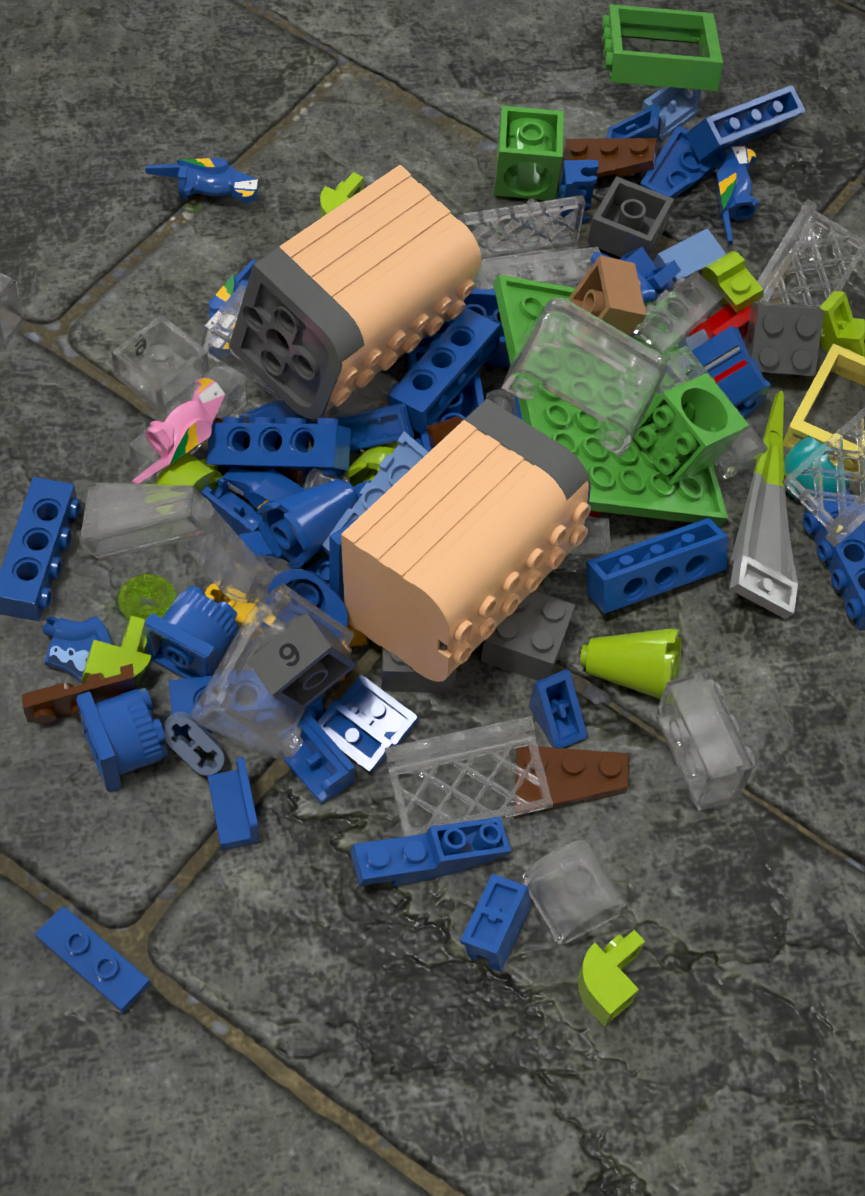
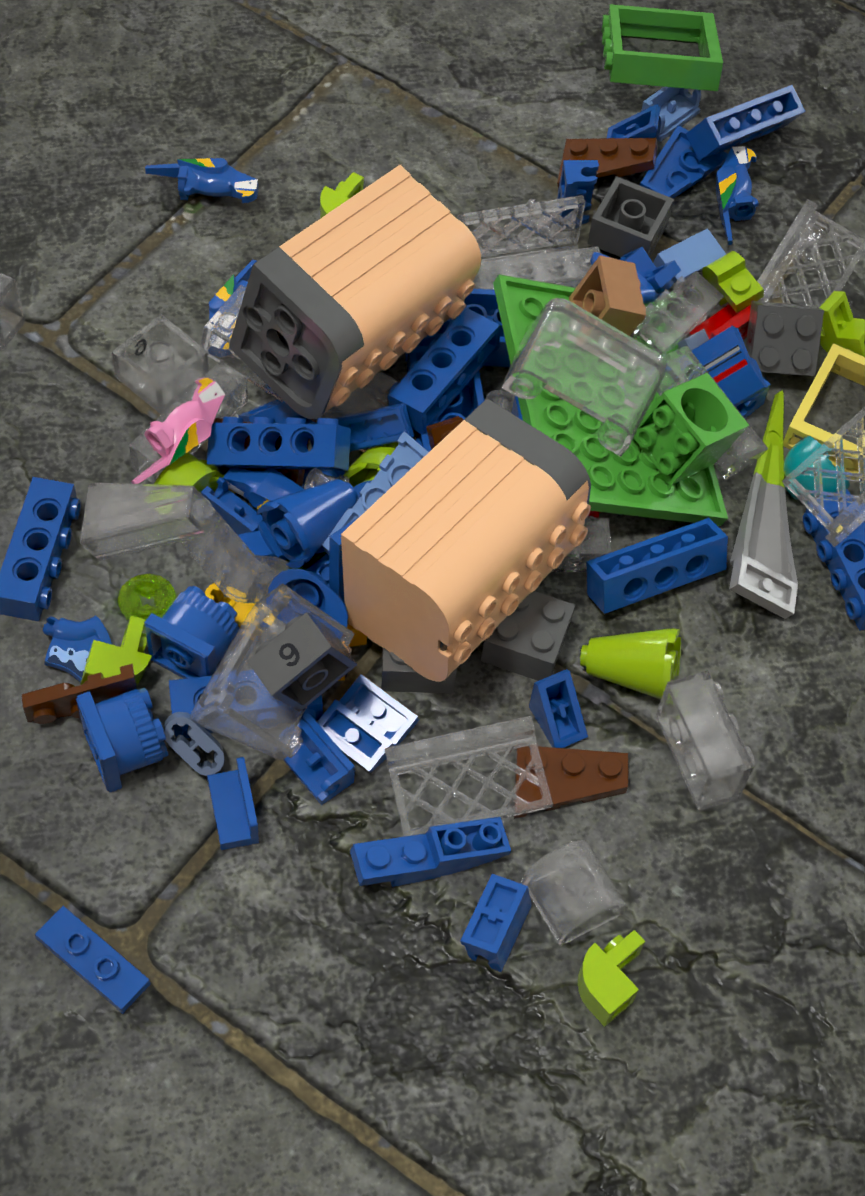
bright green brick [494,106,564,201] -> none

